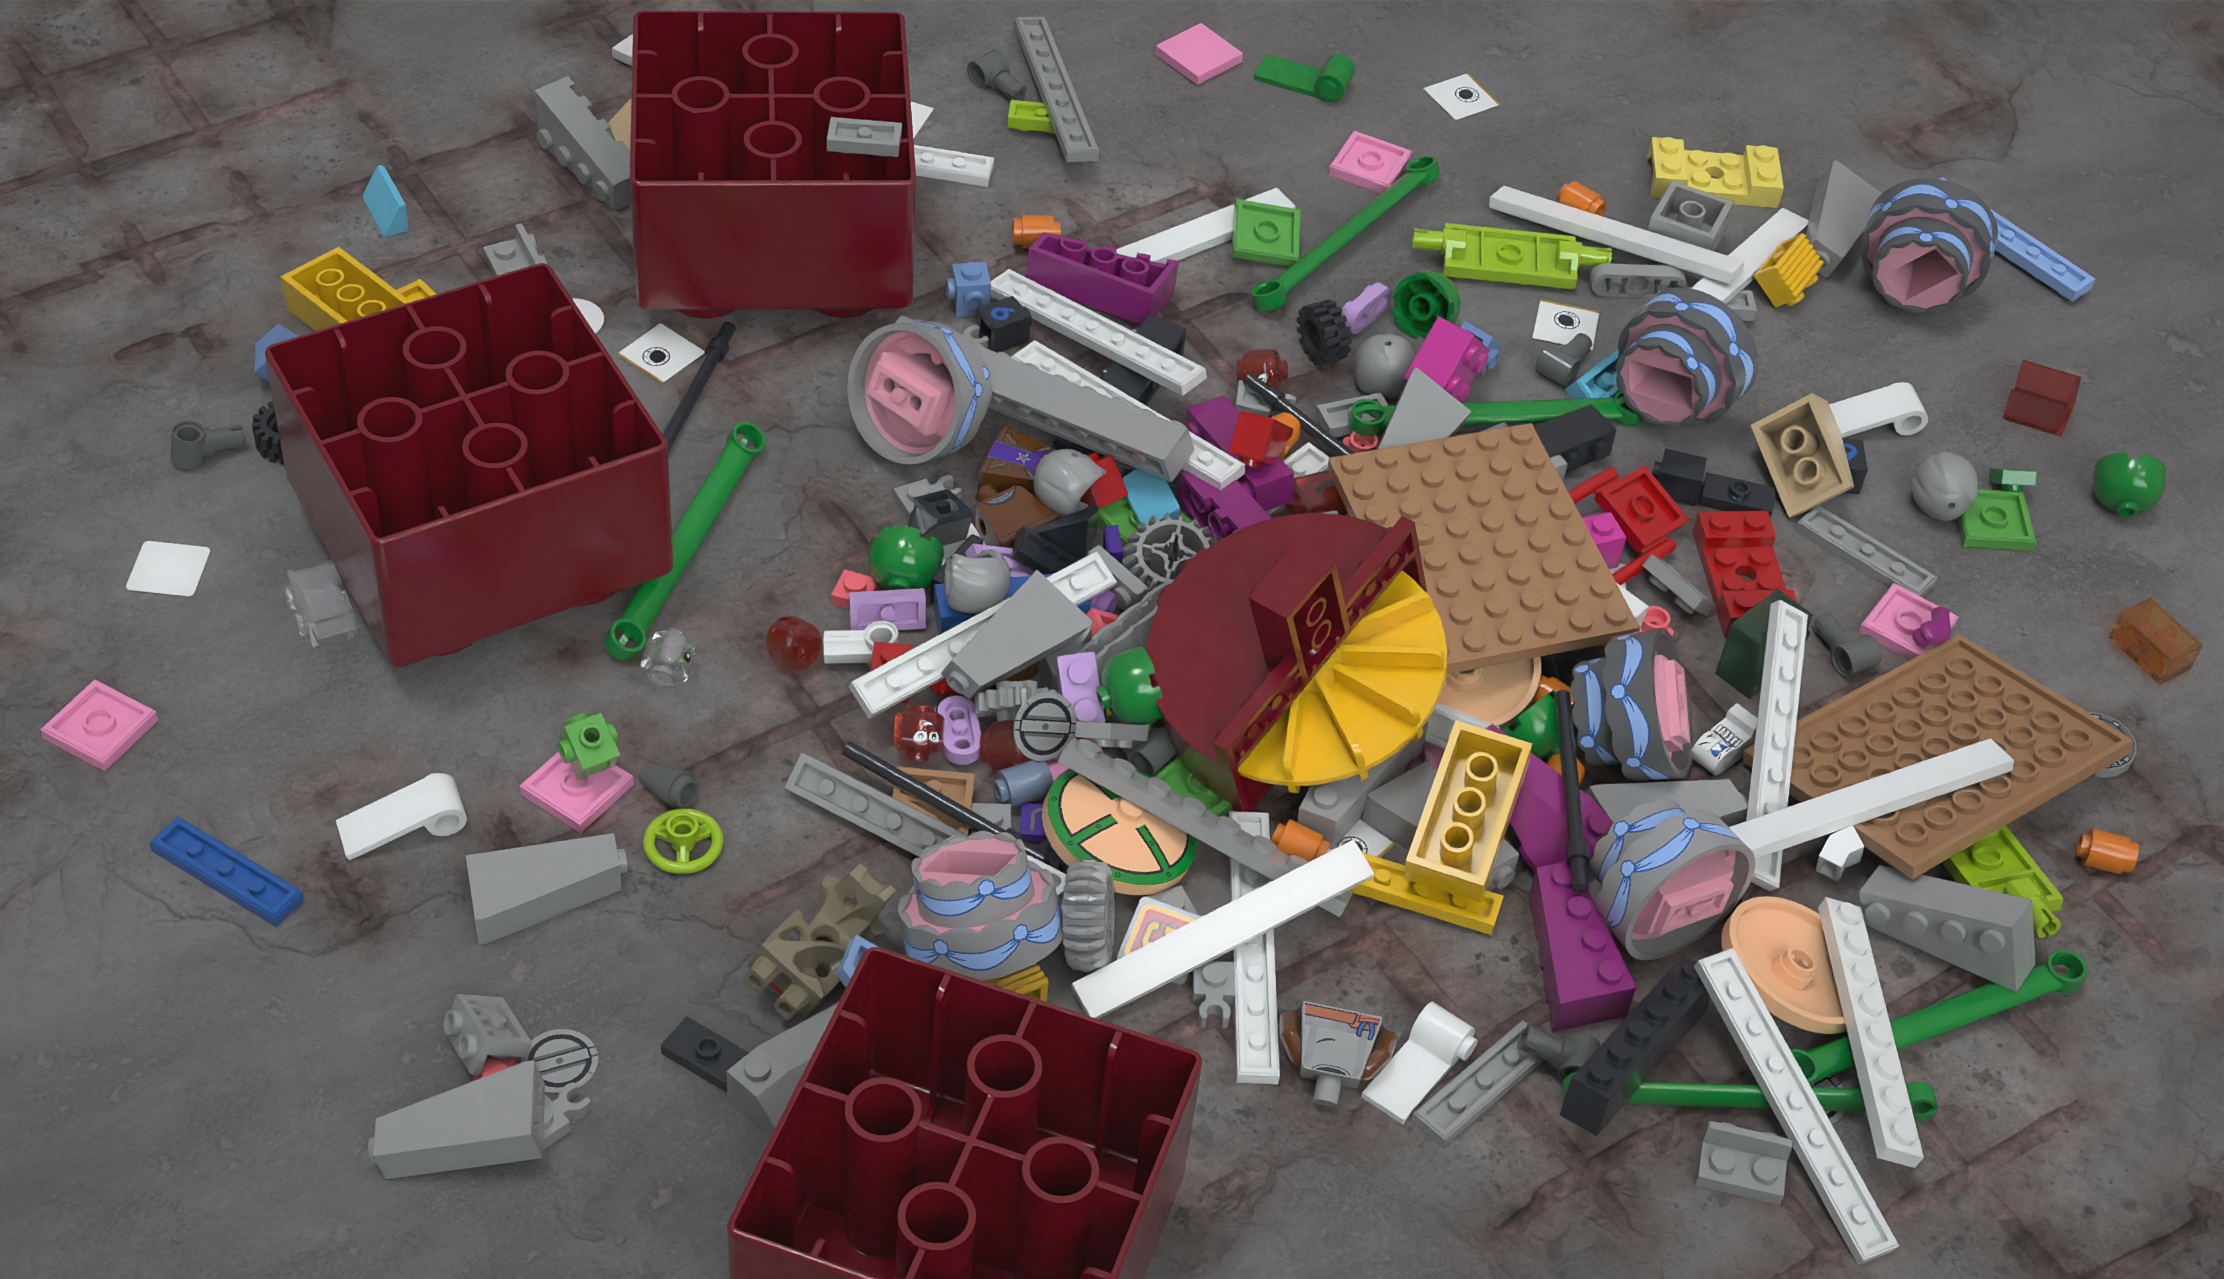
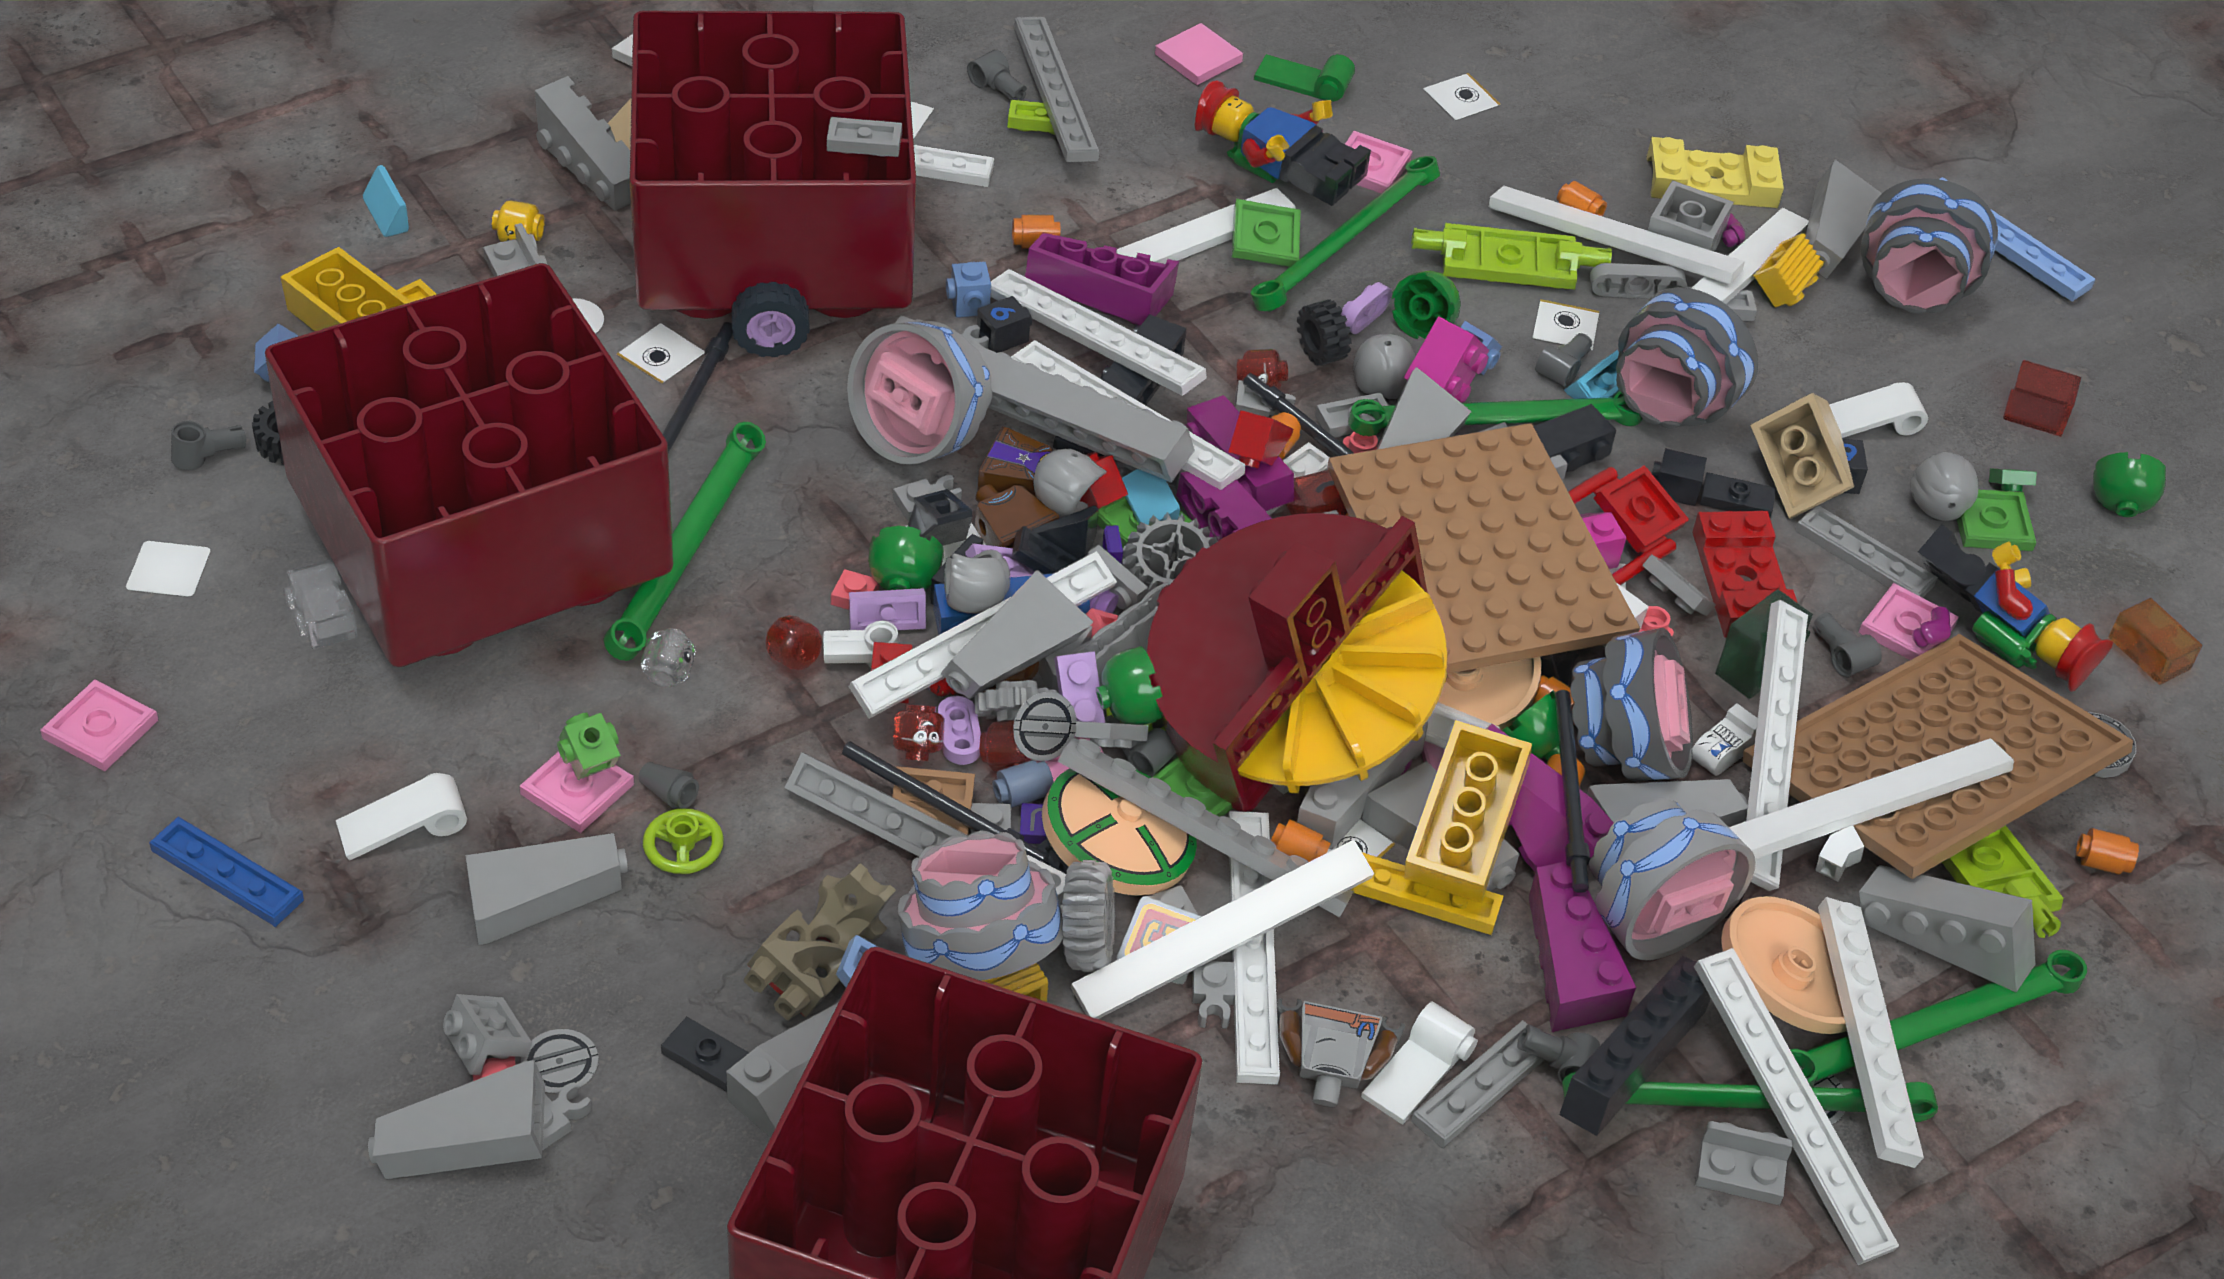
none -> yellow head [492,200,545,242]
none -> black wheel [732,282,810,357]
none -> piece [1194,80,1371,206]
none -> magenta arm [1722,213,1745,247]
none -> piece [1918,524,2113,692]

